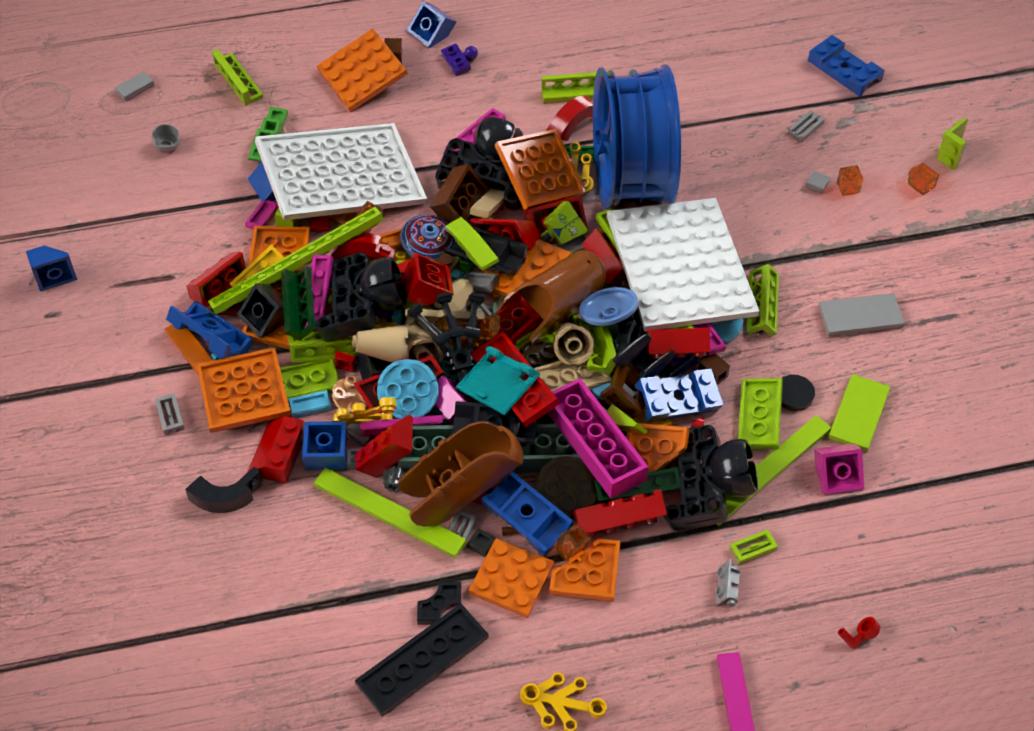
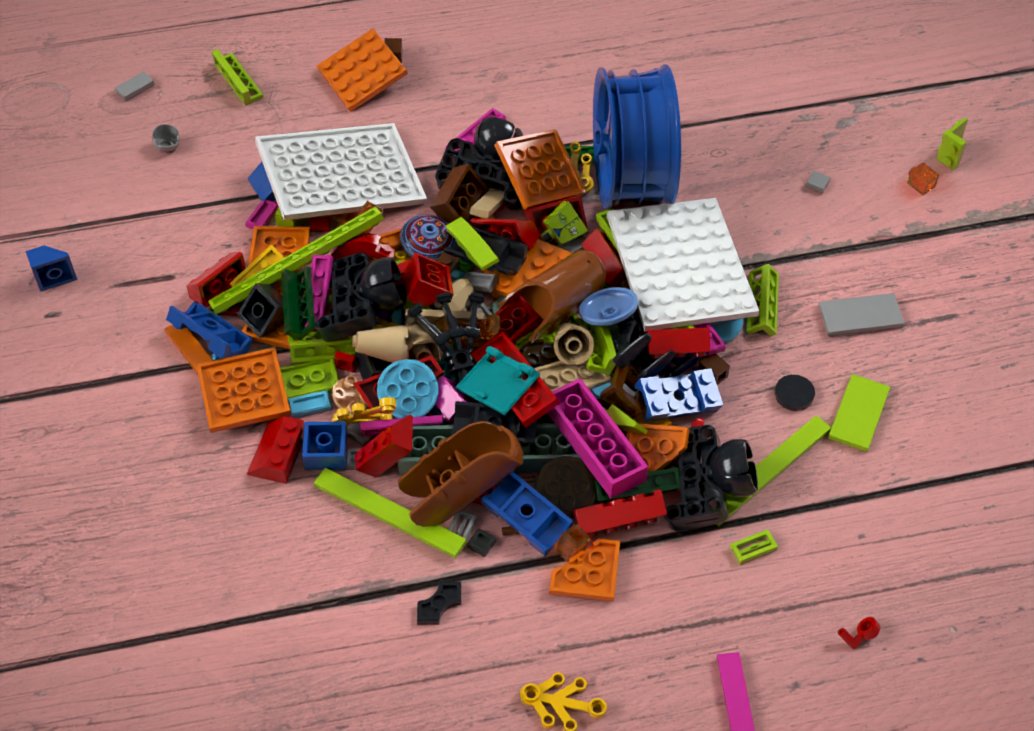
light grey tile [155,393,185,435] -> none
black arch [185,467,262,513] -> none
bright green slope [248,107,288,162] -> none
black plate [355,603,489,717] -> none
dark grey gear [382,465,406,493] -> none
blue slope [407,1,457,48] -> none
dark purple plate [441,43,478,76] -> none
orange plate [469,538,554,618] -> none
lime fence [541,71,608,104] -> none
red arch [546,96,593,141] -> none
light grey hinge [715,559,740,607] -> none
lime tile [738,378,783,449] -> none
light grey tile [788,110,825,142] -> none
blue piece [808,35,885,97] -> none
dark pink slope [814,444,865,494] -> none
clear orange brick [837,165,864,196] -> none

